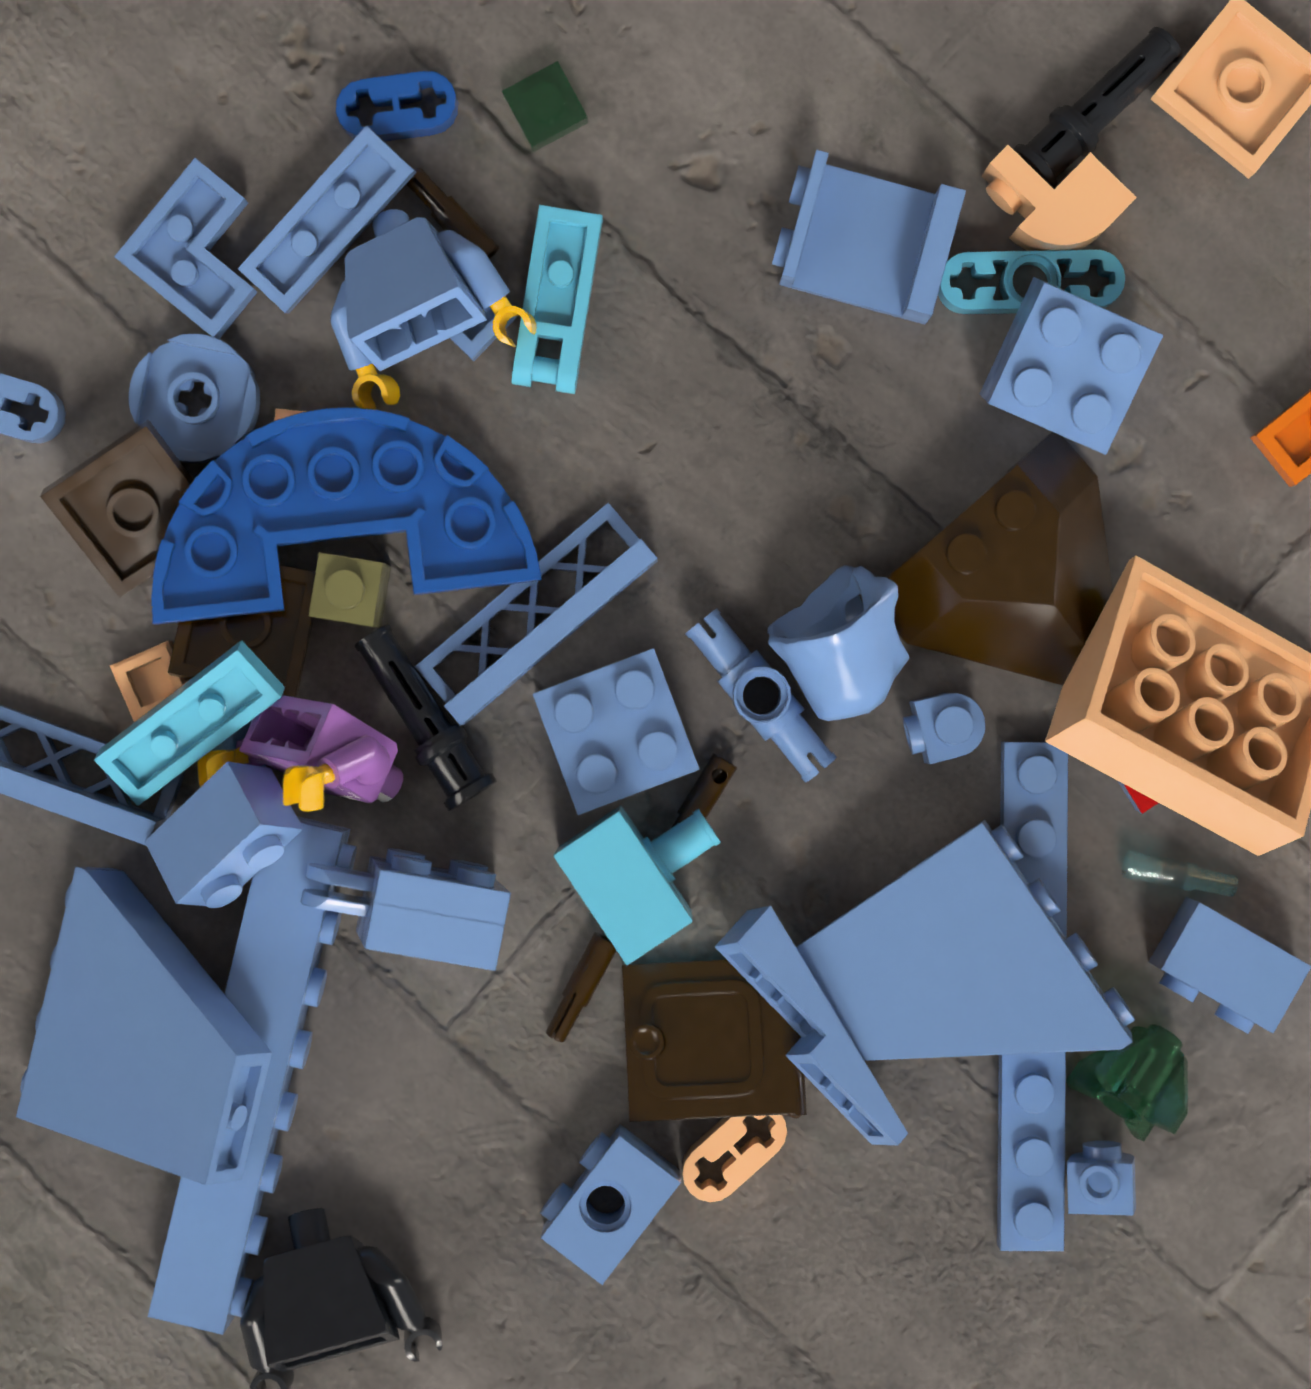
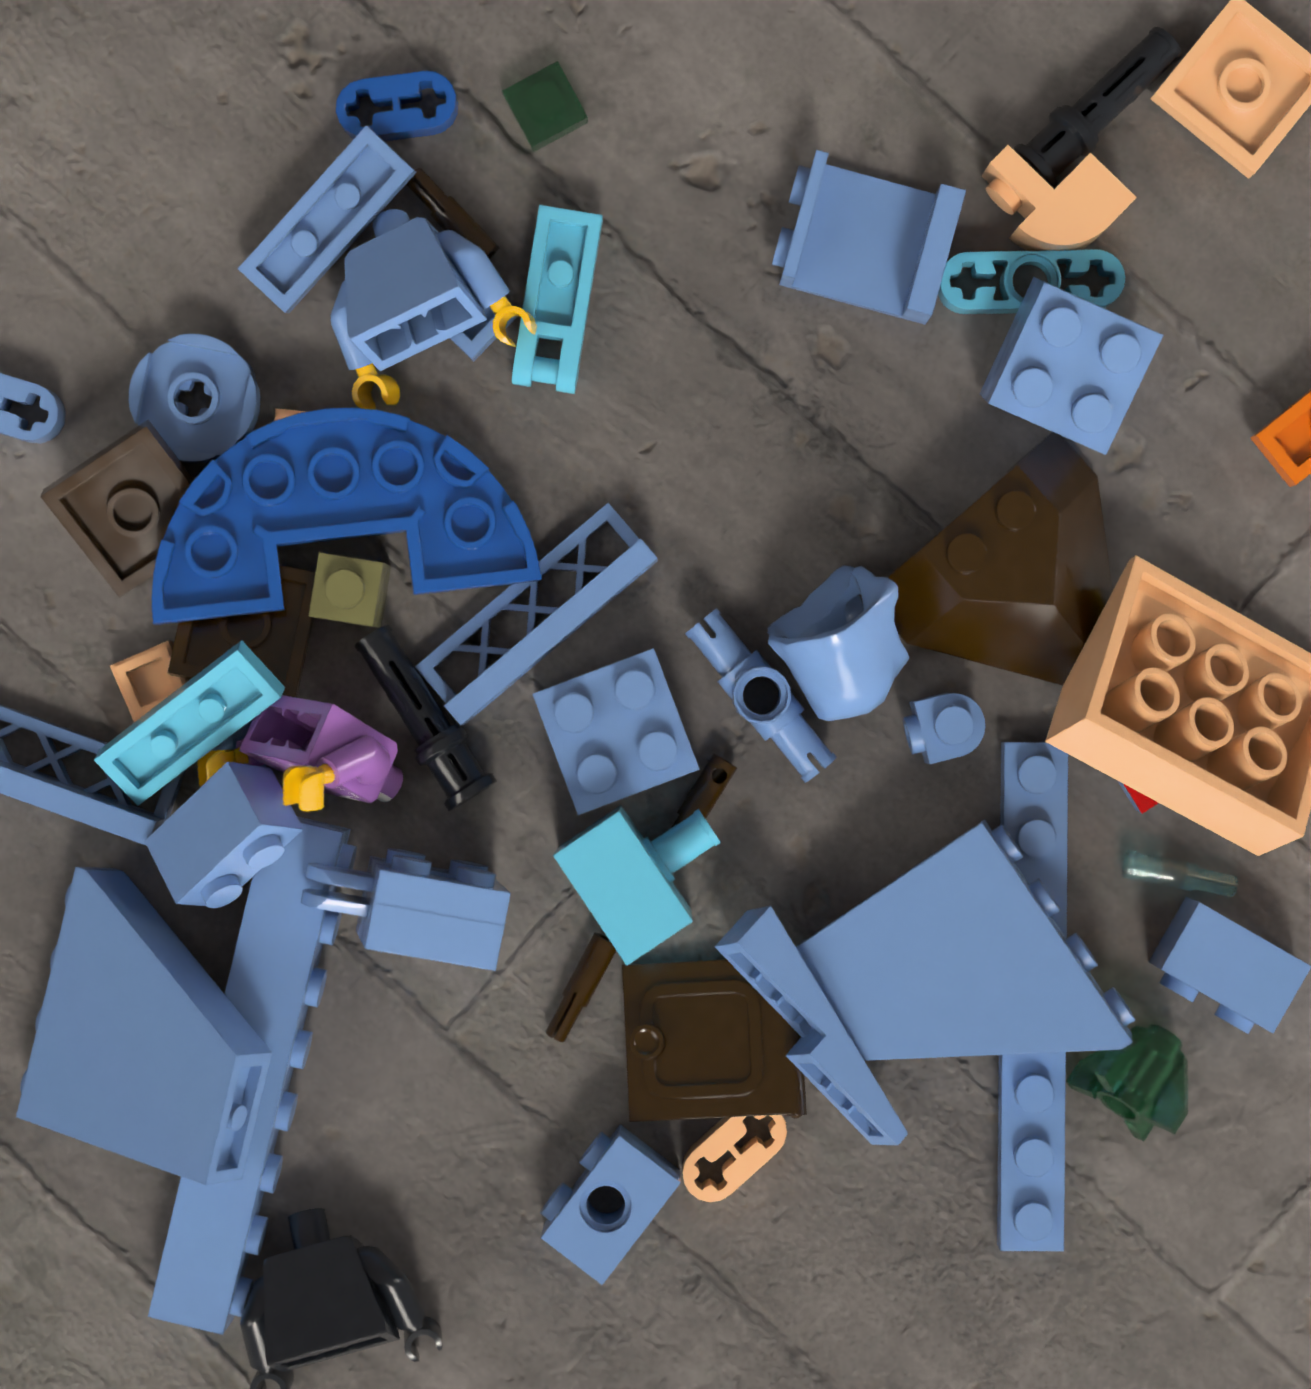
medium blue plate [114,158,257,339] -> none
medium blue plate [1067,1141,1136,1216] -> none

